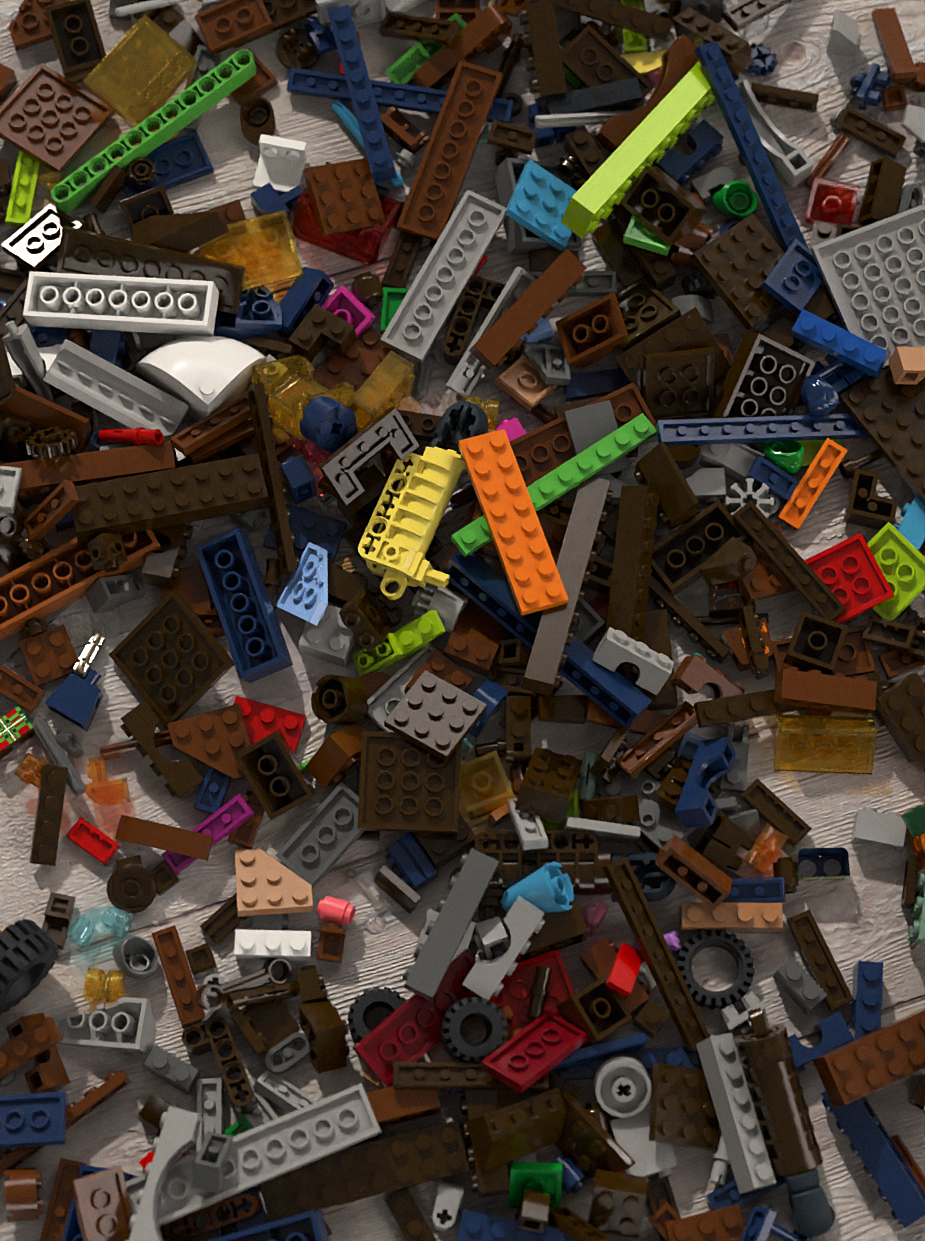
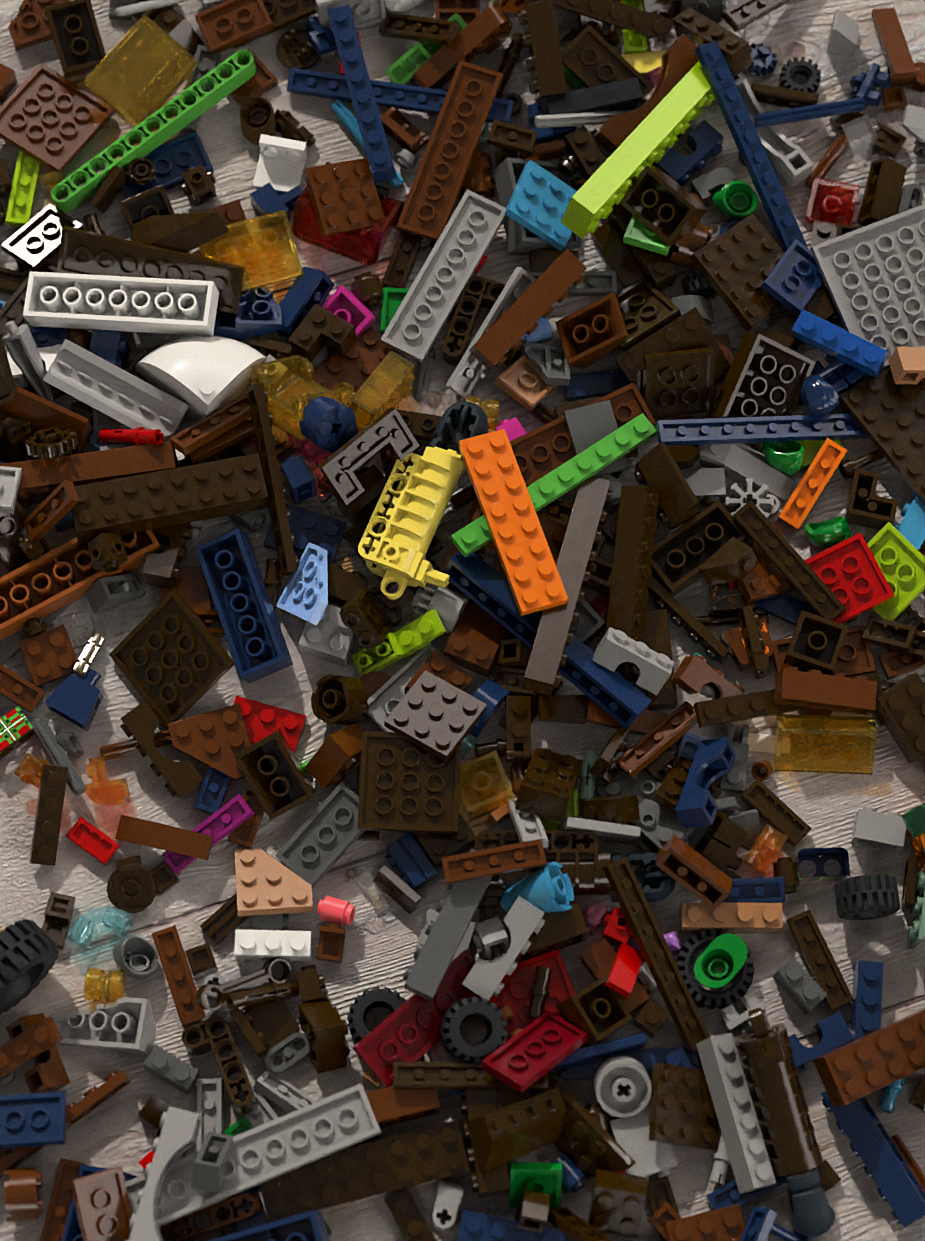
dark blue plate [746,456,799,502] -> none
none -> dark brown brick [181,165,217,207]
none -> dark brown hinge [275,109,316,146]
none -> reddish brown plate [441,839,547,884]
none -> reddish brown bracket [460,148,496,199]
none -> reddish brown tile [519,139,566,162]
none -> red brick [602,906,635,946]
none -> green piece [694,933,748,988]
none -> white sticker [747,733,790,754]
none -> reddish brown hinge [751,760,773,781]
none -> dark blue axle [753,98,865,128]
none -> dark blue tile [755,594,819,626]
none -> black tyre [778,57,821,93]
none -> green hair [804,517,851,548]
none -> dark brown plate [816,1159,841,1193]
none -> black tyre [834,874,901,920]
none -> clear slope [842,114,880,168]
none -> dark azure pin [877,1077,906,1114]

